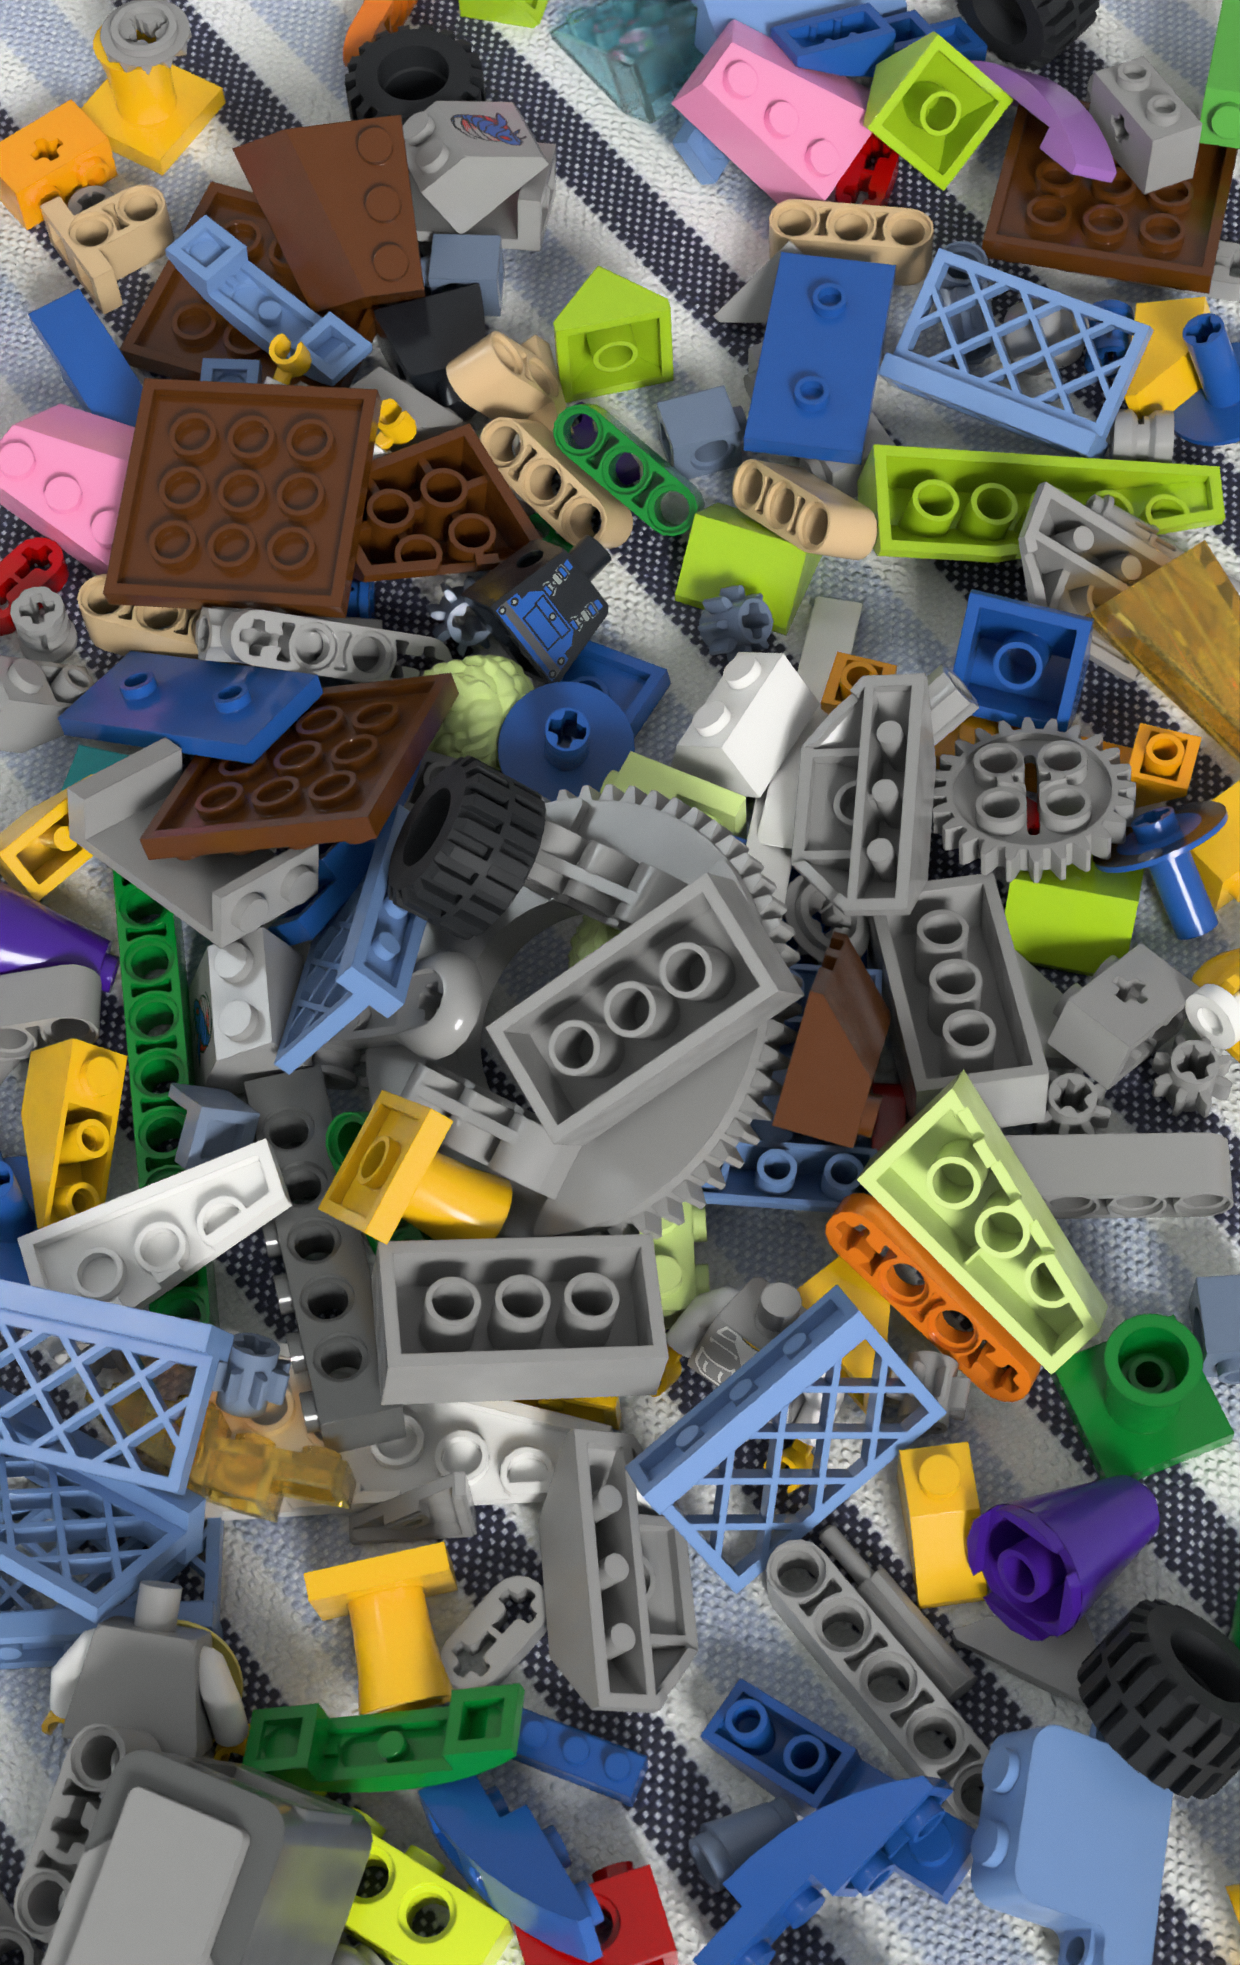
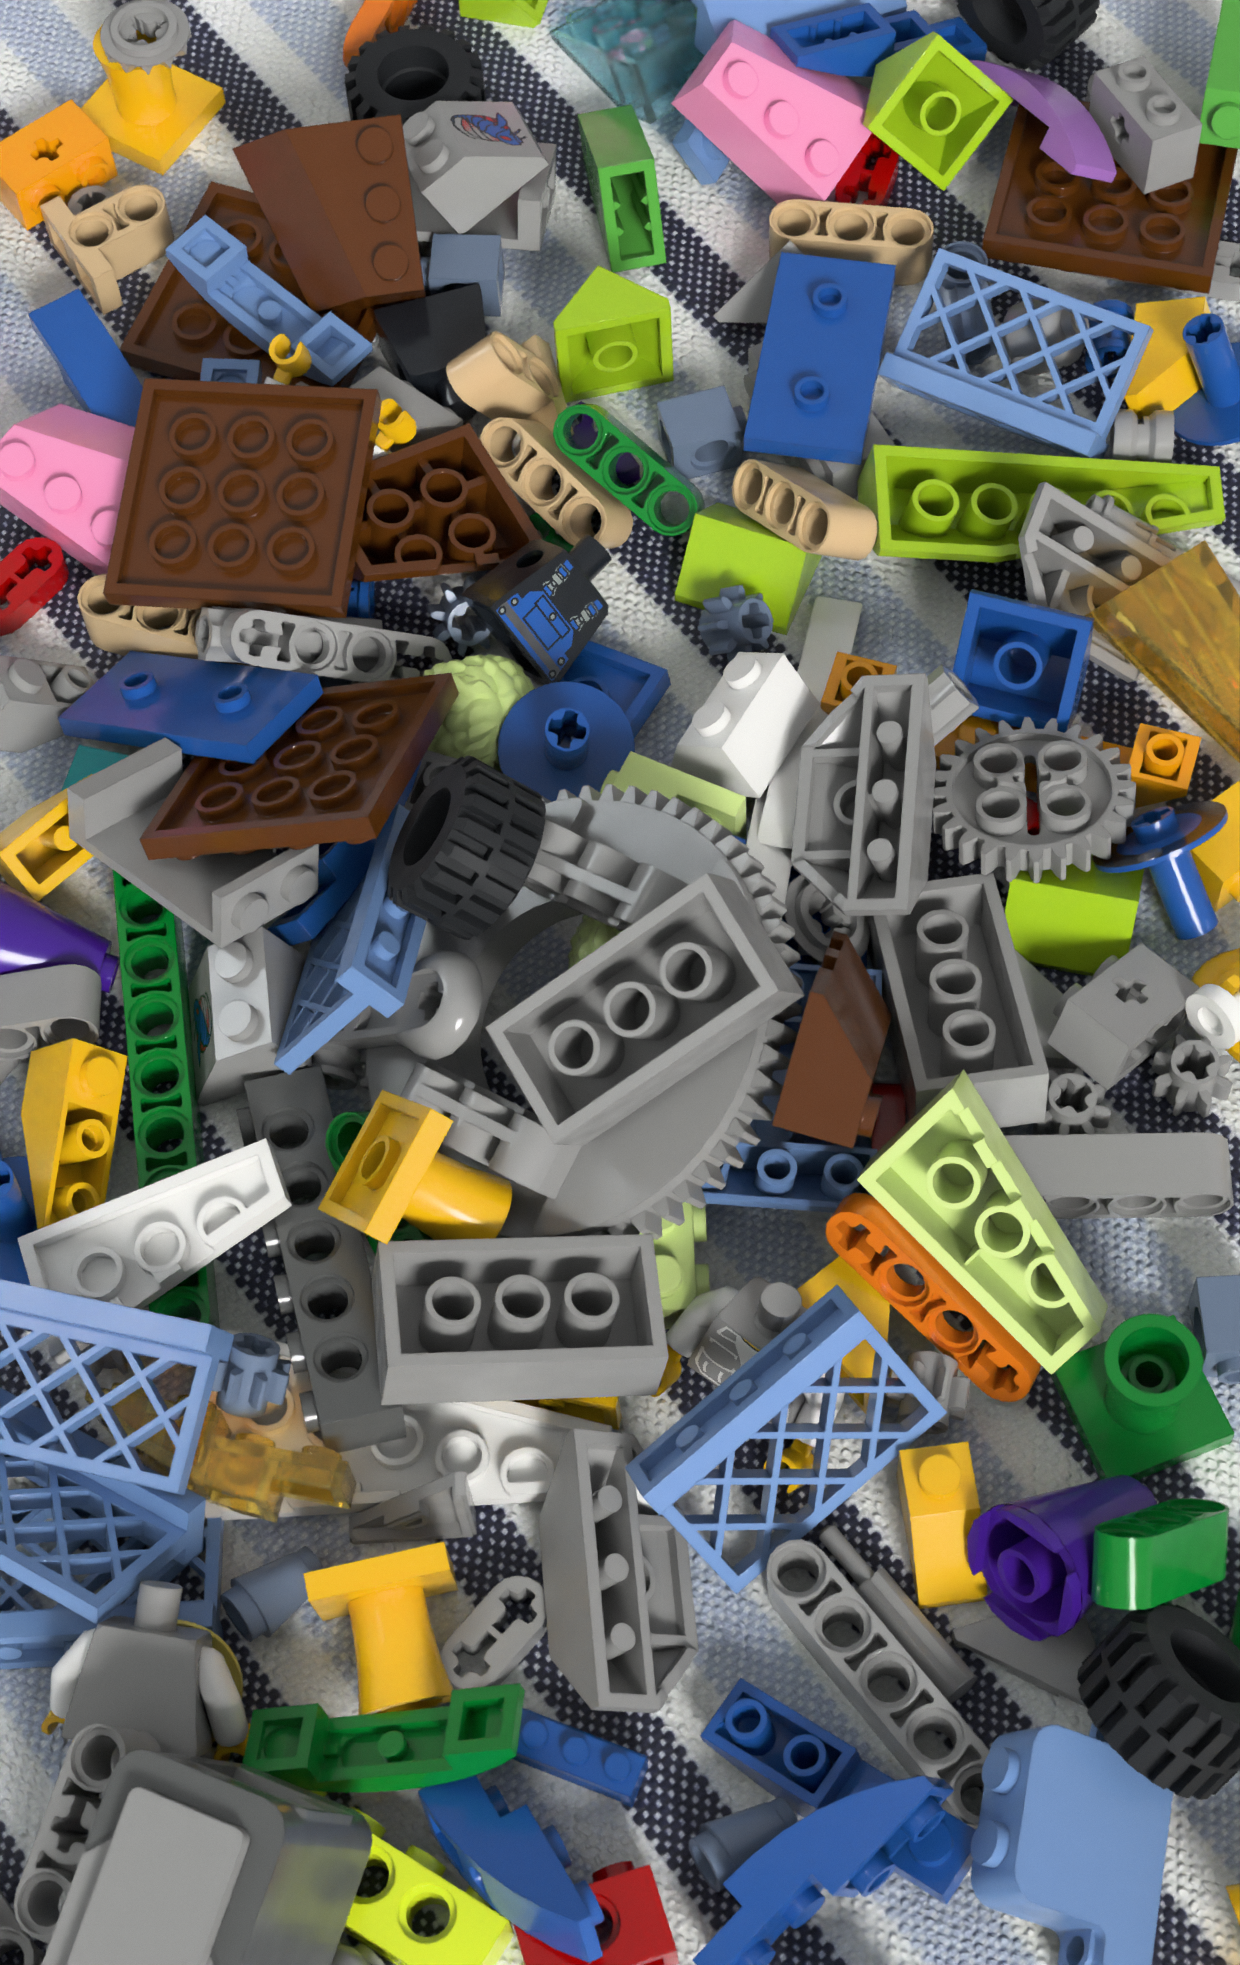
light grey bush [10,587,78,663] -> none
sand blue panel [168,1083,260,1170] -> none
none -> sand blue cone [220,1546,324,1642]
none -> bright green slope [577,104,666,273]
none -> green beam [1091,1498,1229,1610]

